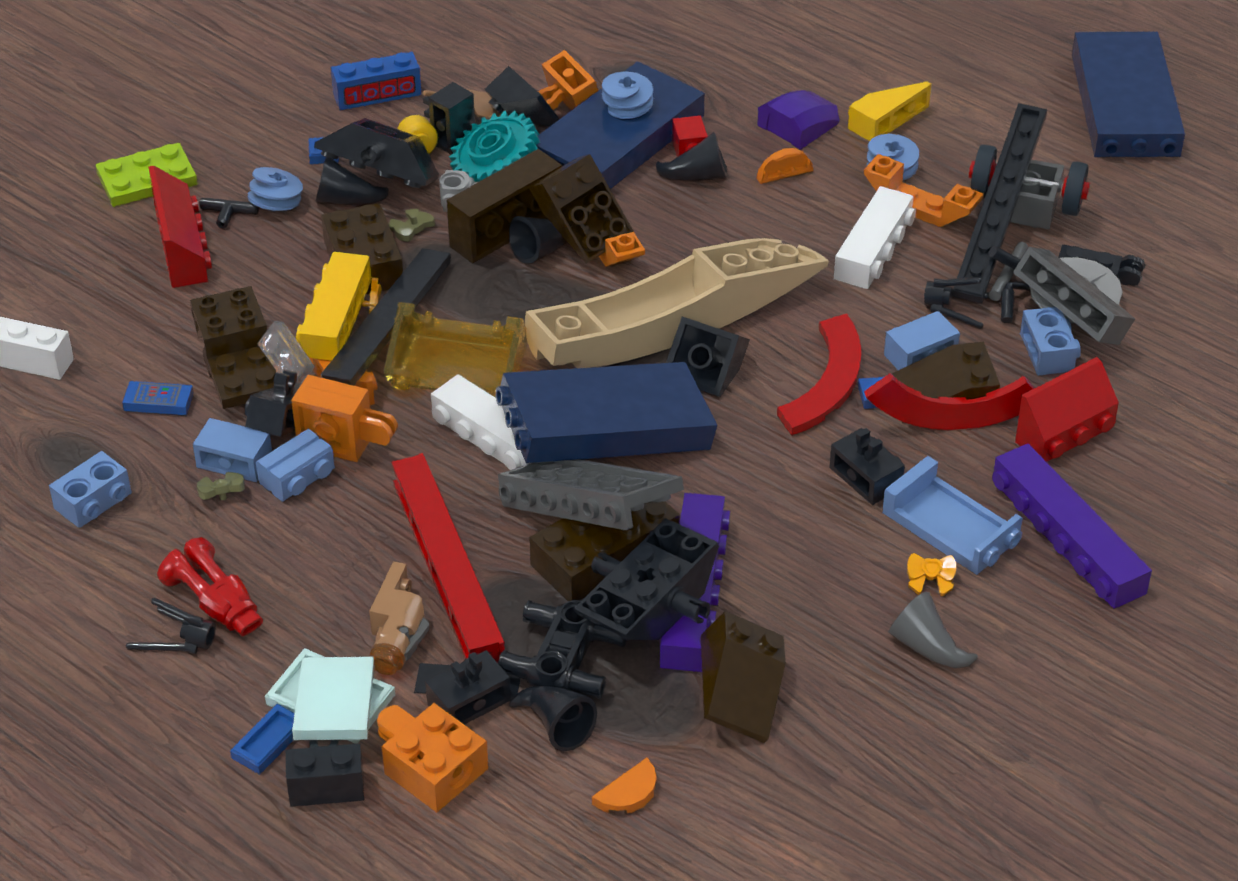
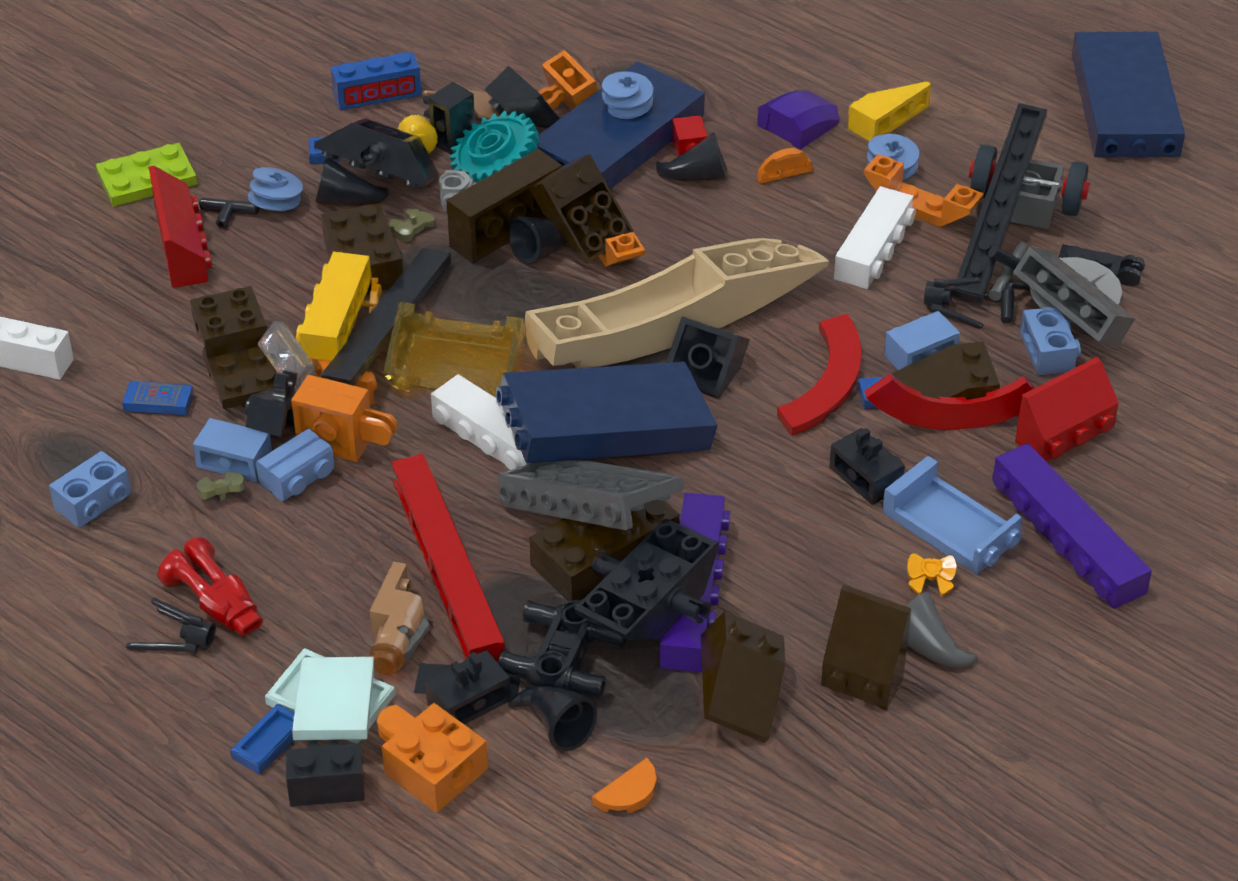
none -> dark brown slope [821,585,912,709]

